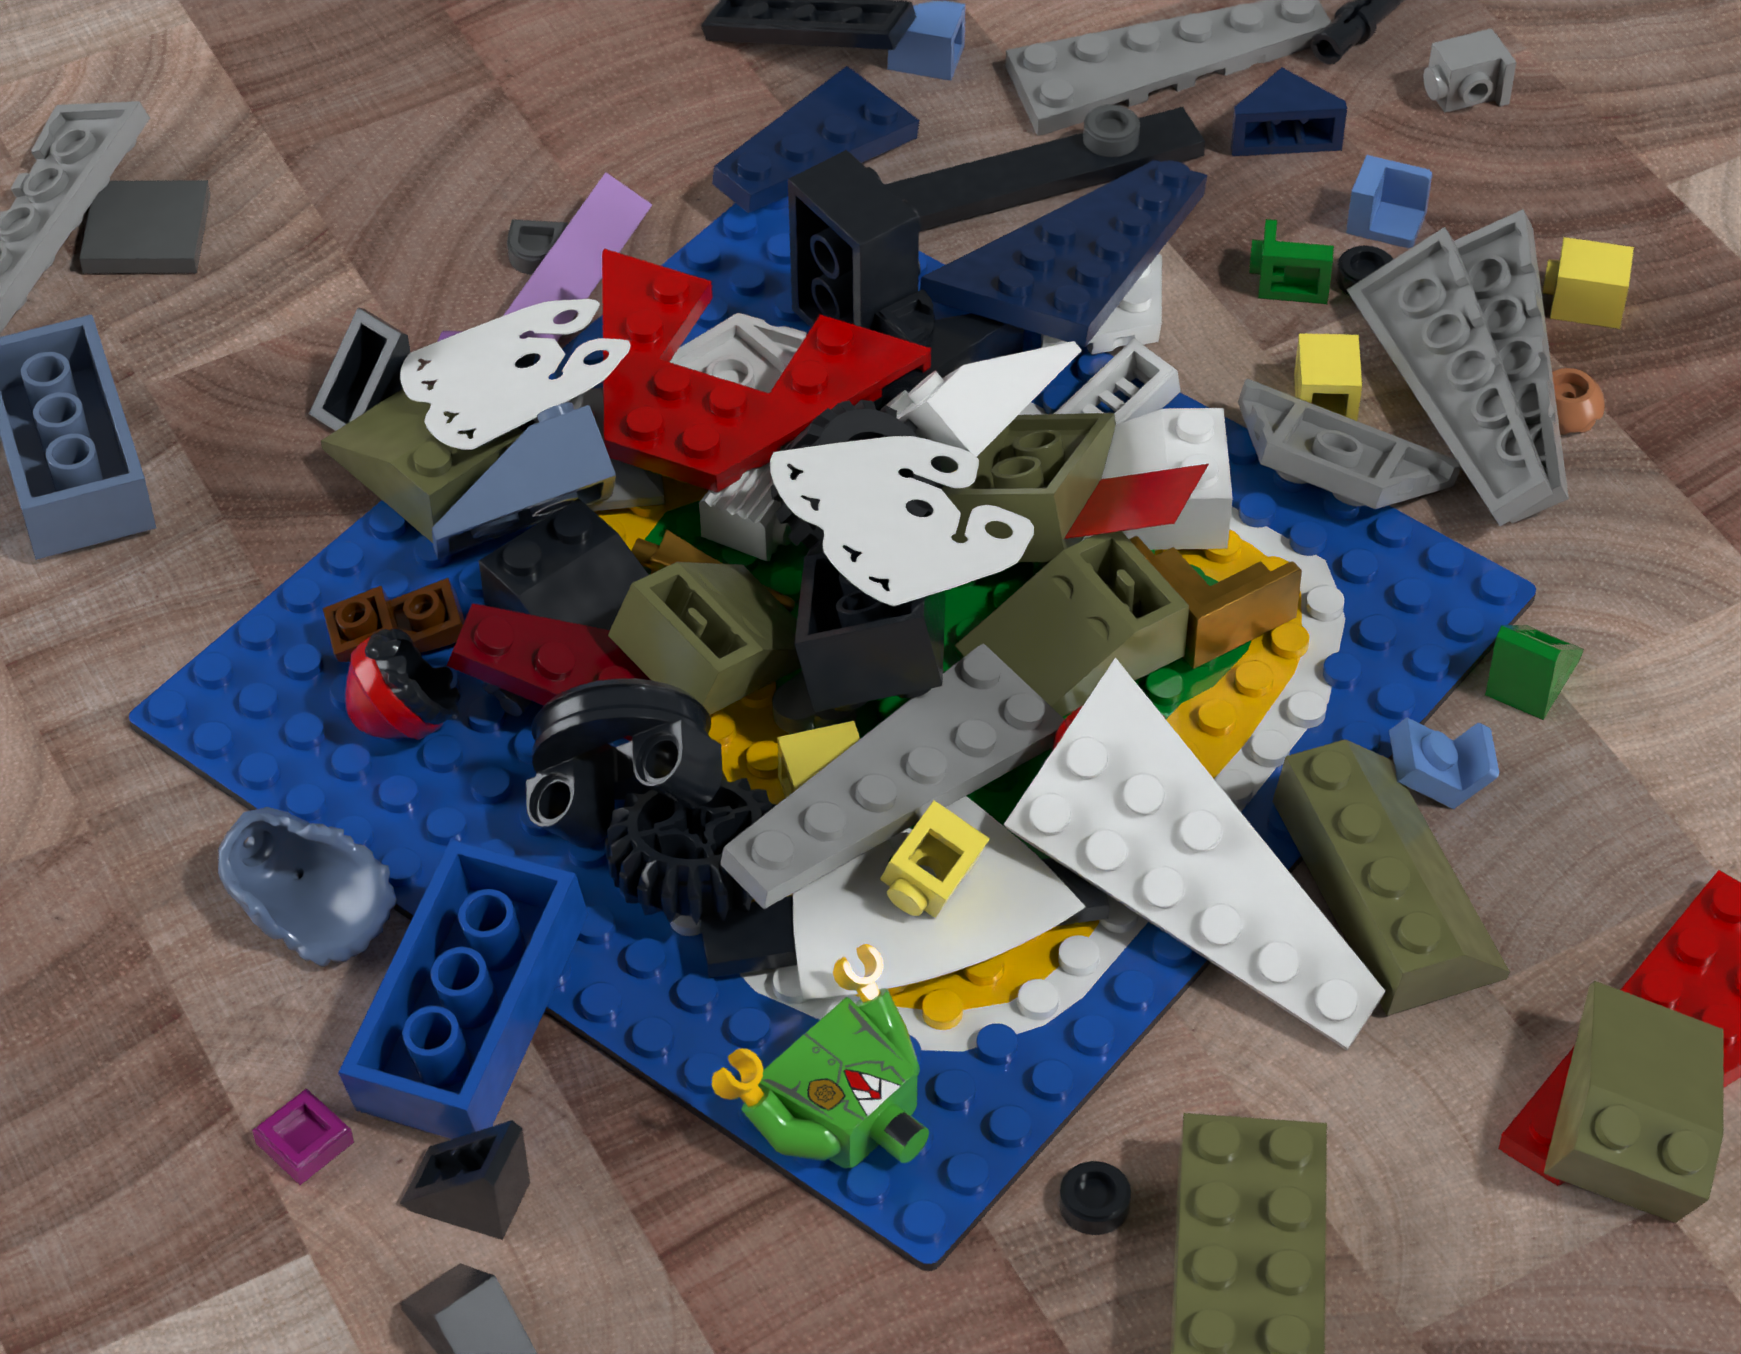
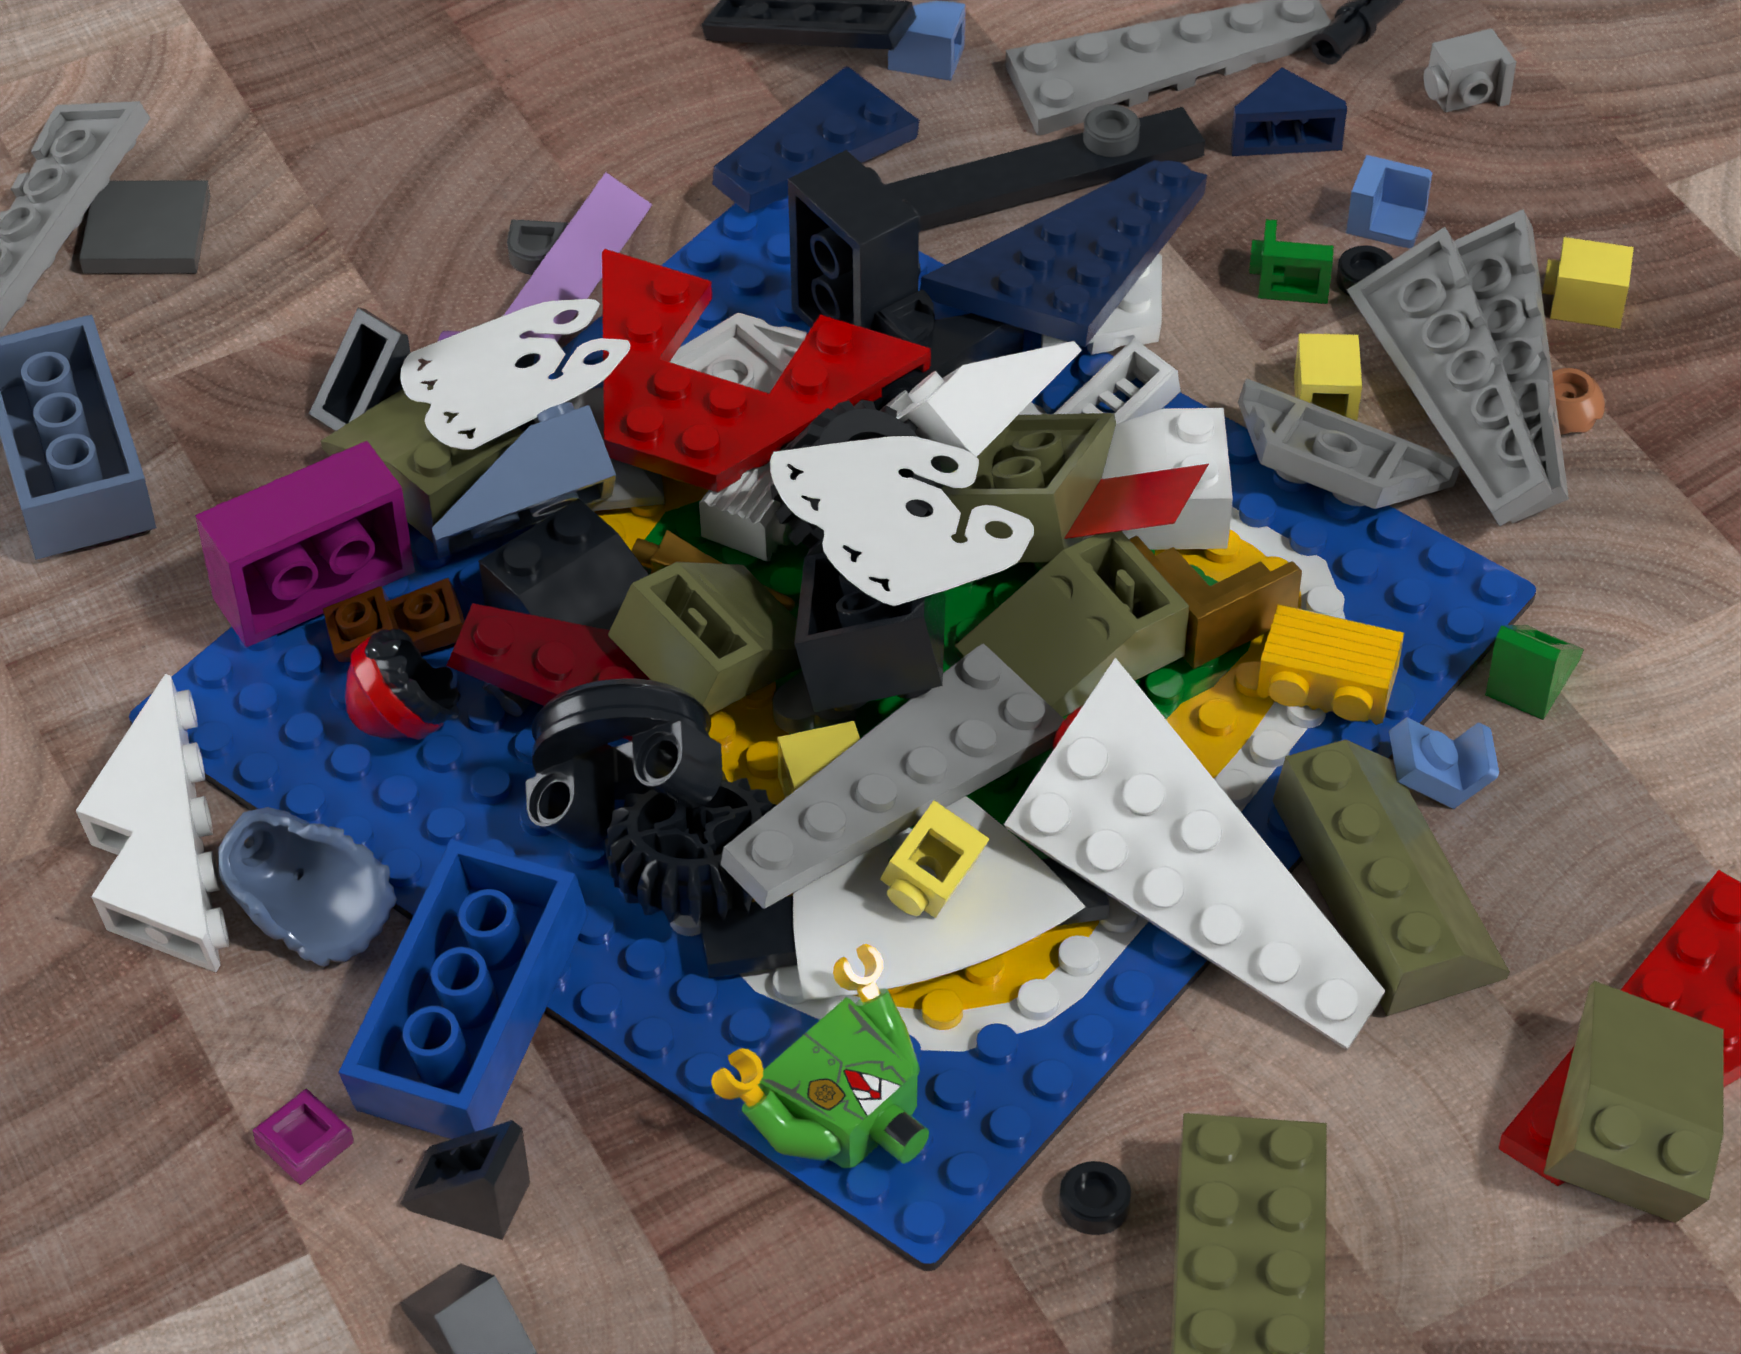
none -> white slope [76,674,229,972]
none -> magenta brick [195,441,415,648]
none -> yellow brick [1257,604,1404,725]

